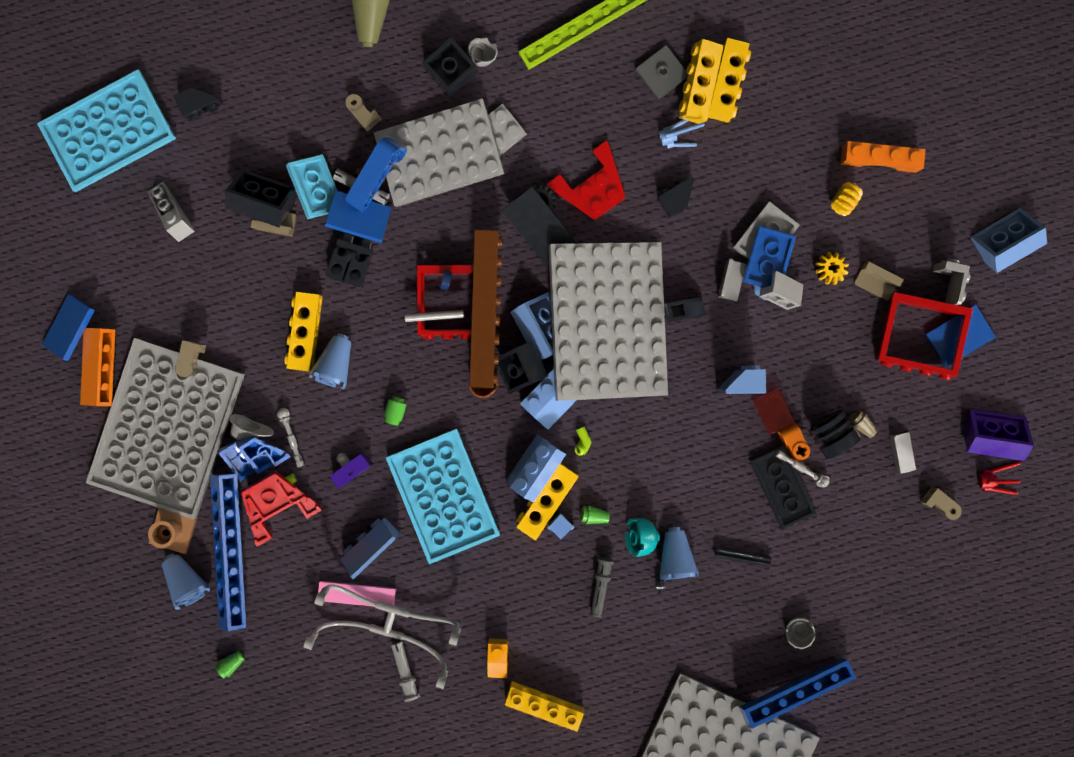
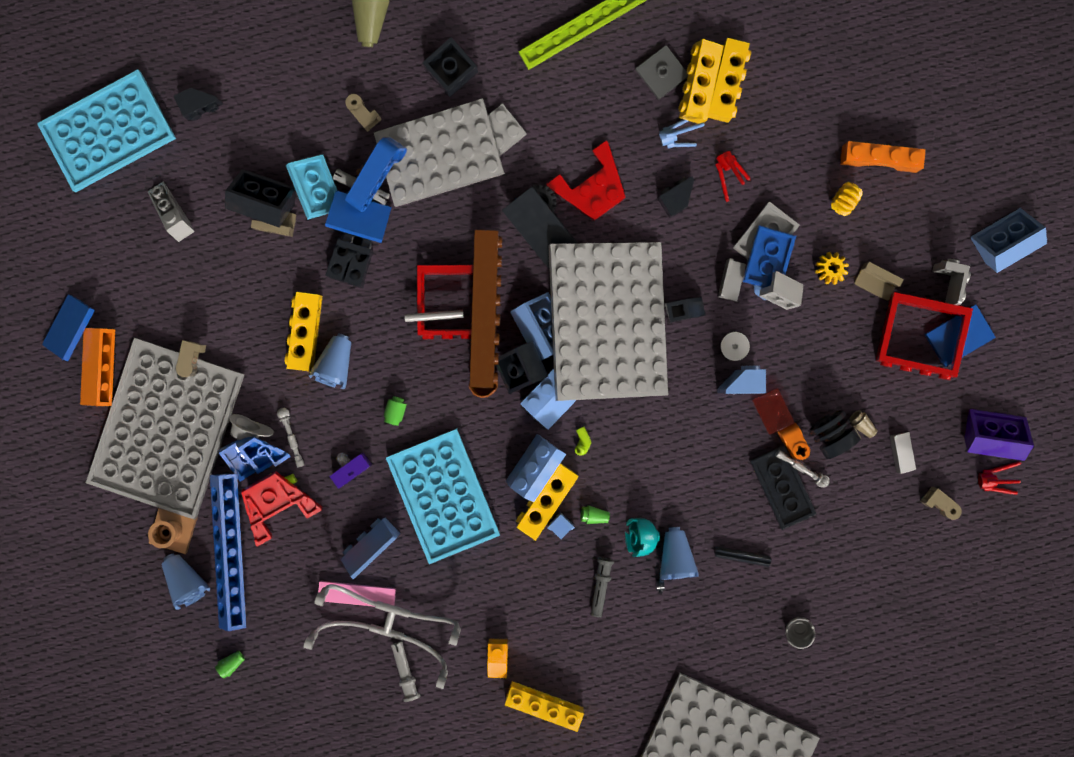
dark blue tile [440,270,452,290] -> none
light grey hair [466,37,498,67] -> none
blue brick [739,658,856,729] -> none
none -> red plant [715,151,750,202]
none -> white piece [721,332,750,361]

